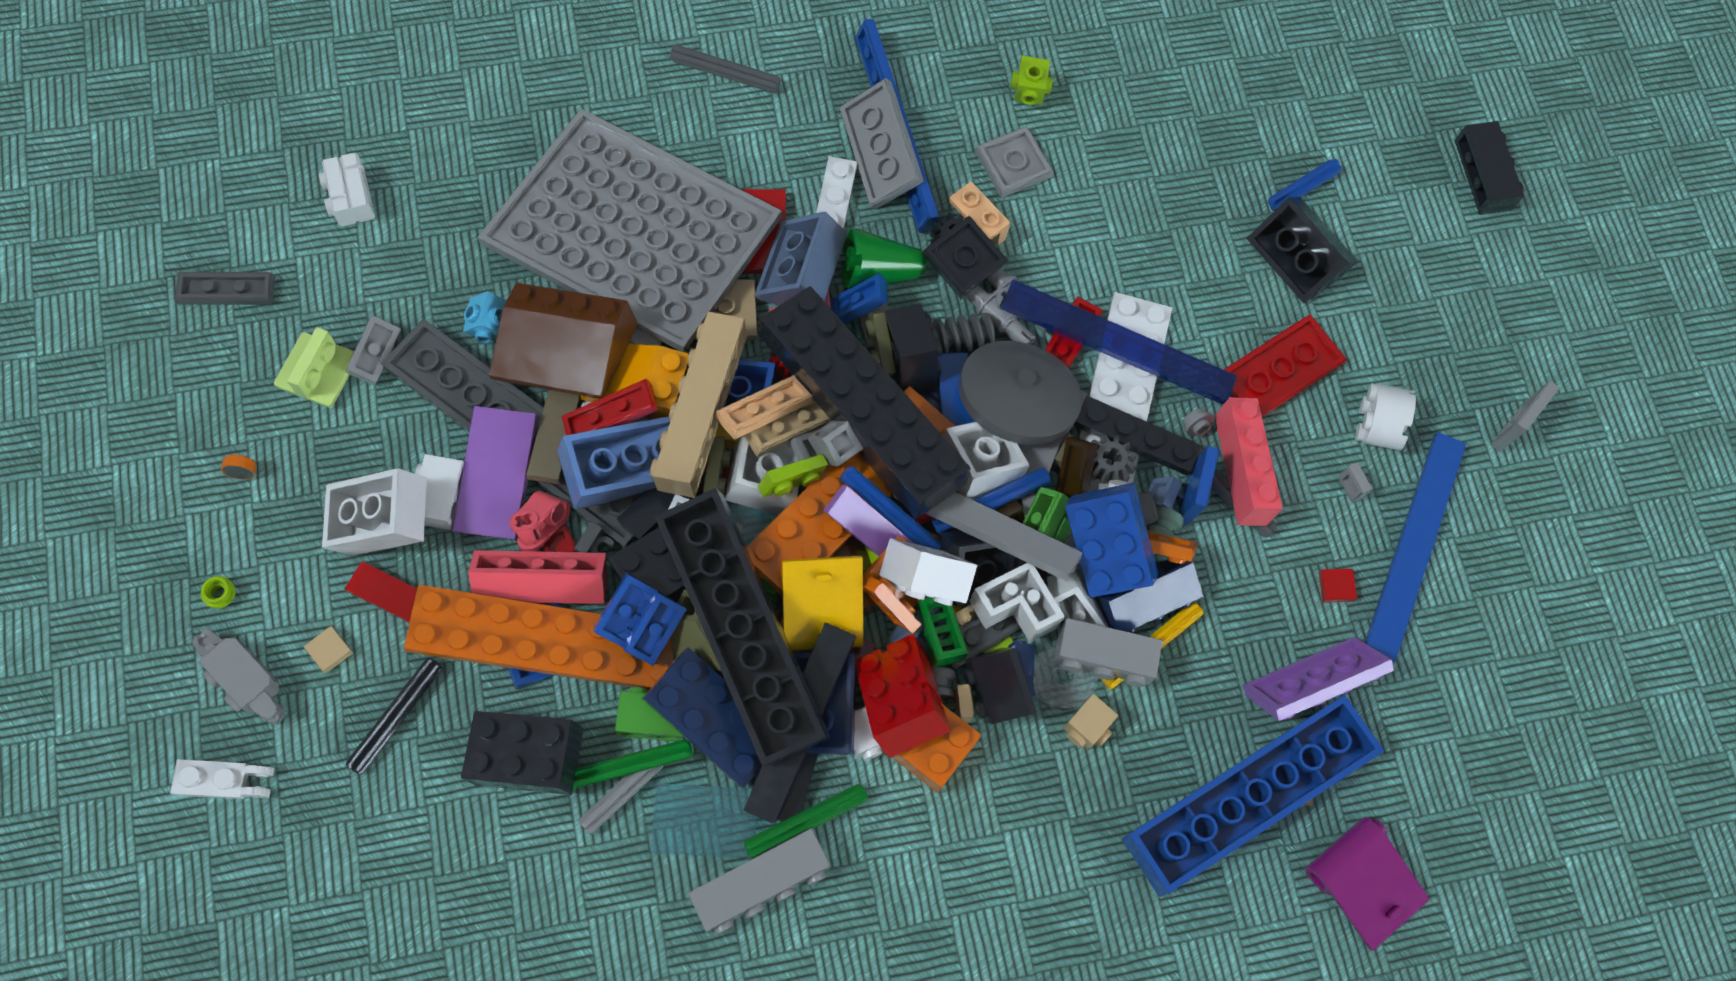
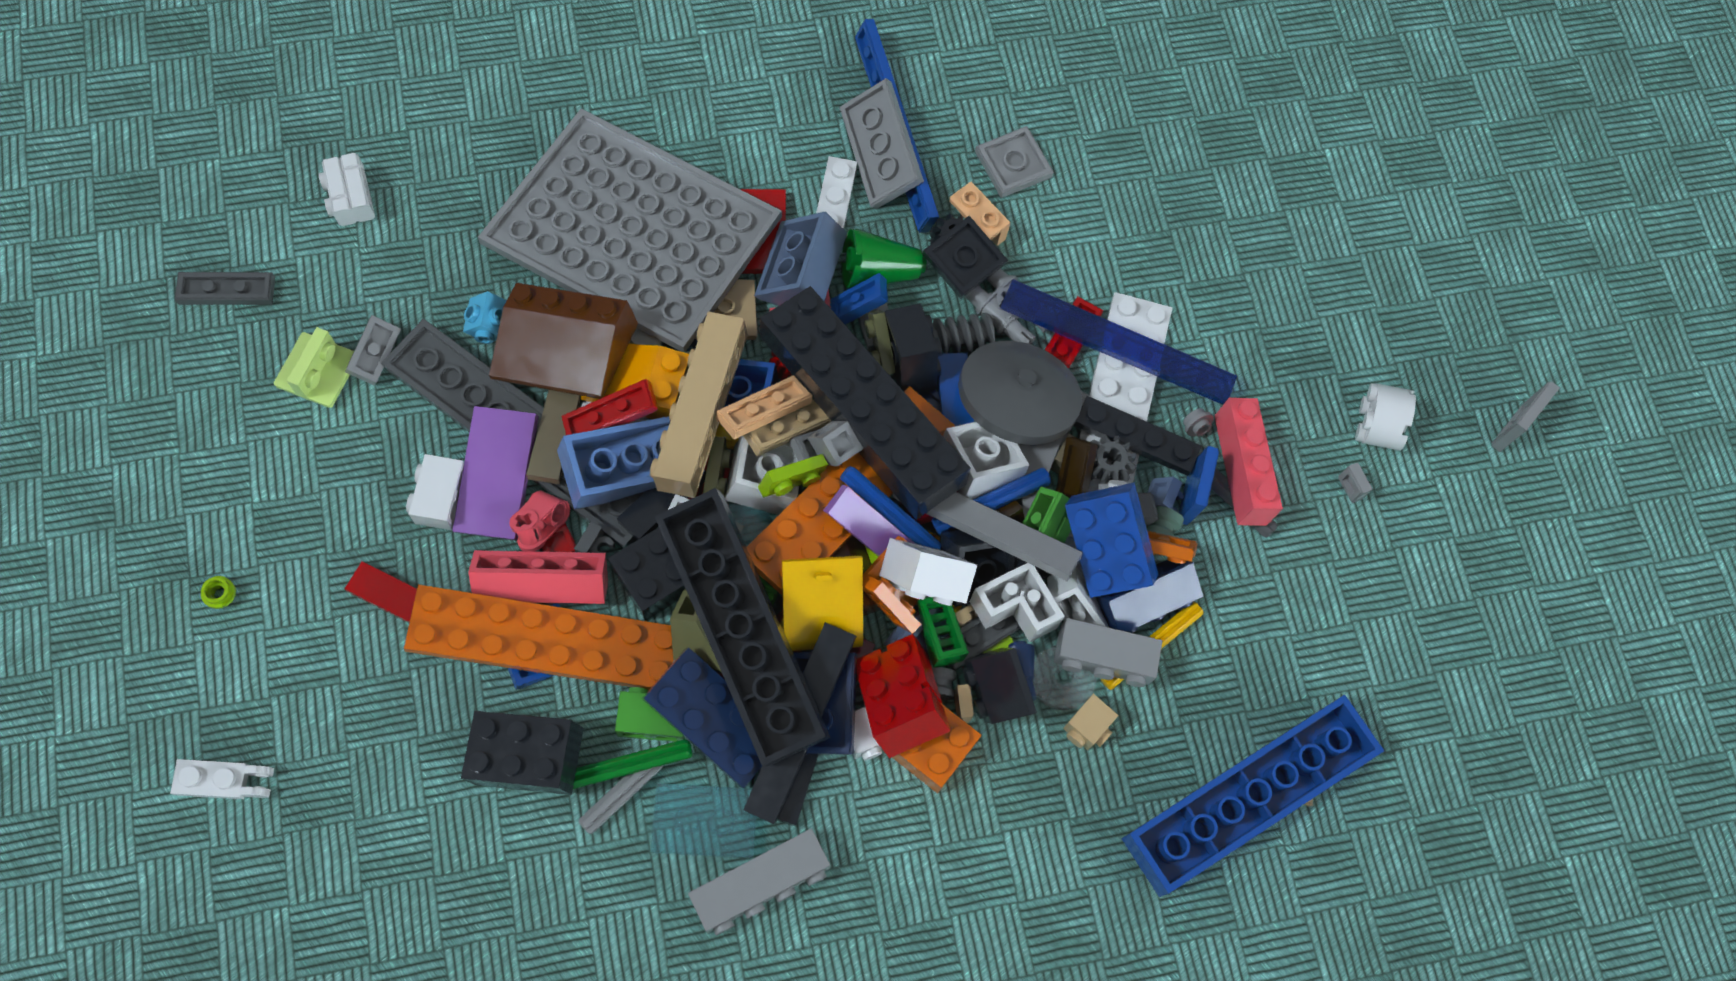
light grey hinge [191,628,285,725] -> none
tile [221,454,257,480] -> none
tan tile [303,626,353,674] -> none
white brick [322,468,427,556] -> none
black axle [346,657,442,774] -> none
blue slope [593,572,687,666] -> none
dark grey axle [670,44,781,93] -> none
green axle [744,784,868,859] -> none
lime brick [1010,55,1053,105] -> none
red tile [1215,314,1347,418] -> none
medium lavender plate [1243,637,1394,721] -> none
black slope [1246,197,1358,303] -> none
blue axle [1268,159,1342,211] -> none
magenta door [1305,817,1430,951] -> none
red tile [1319,568,1357,603] -> none
blue tile [1364,432,1466,664] -> none
black brick [1454,121,1524,215] -> none

